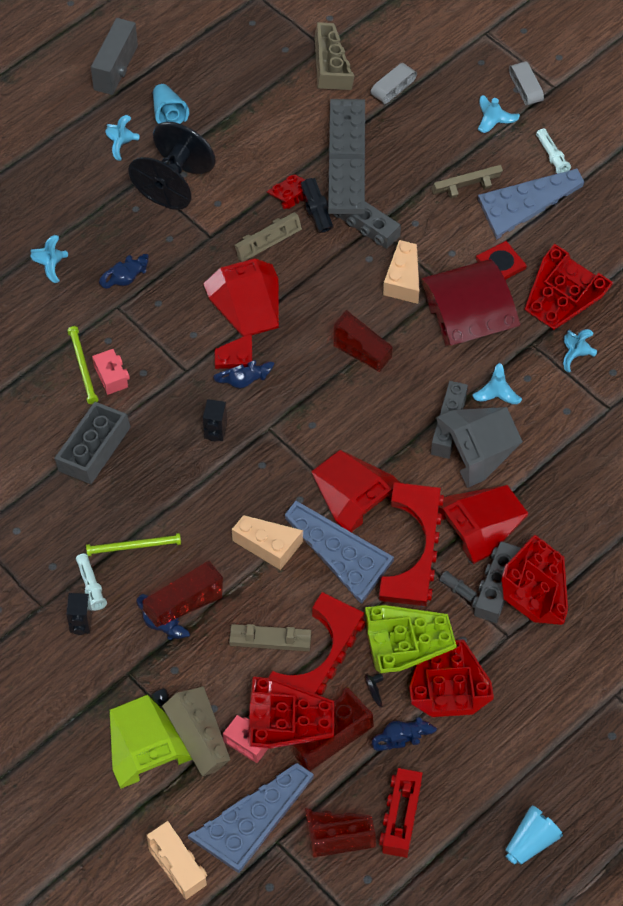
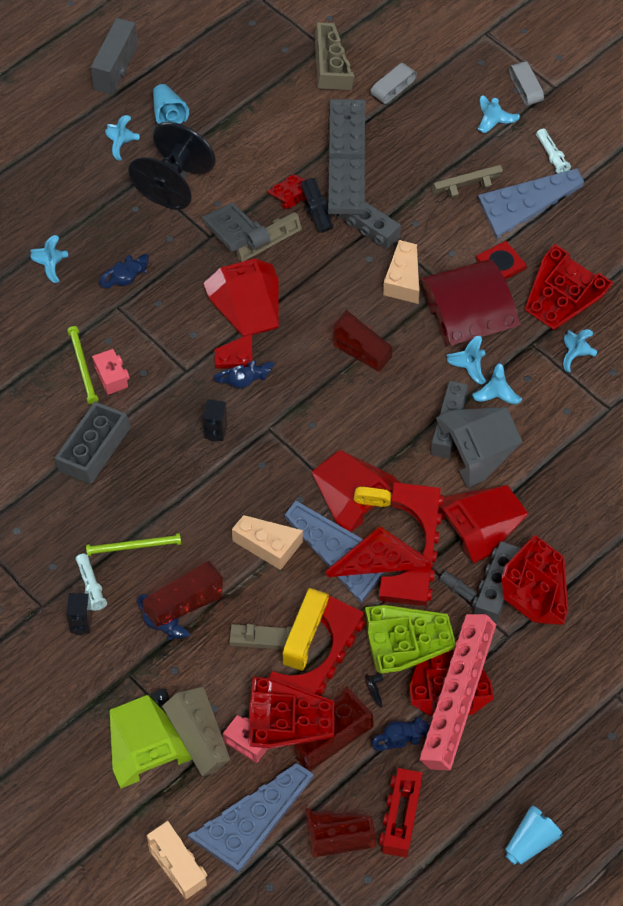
none -> dark grey hinge [202,202,271,252]
none -> yellow beam [283,588,329,671]
none -> red tile [325,526,433,577]
none -> yellow beam [354,487,392,507]
none -> coral brick [420,614,496,771]
none -> medium azure piece [447,336,486,384]

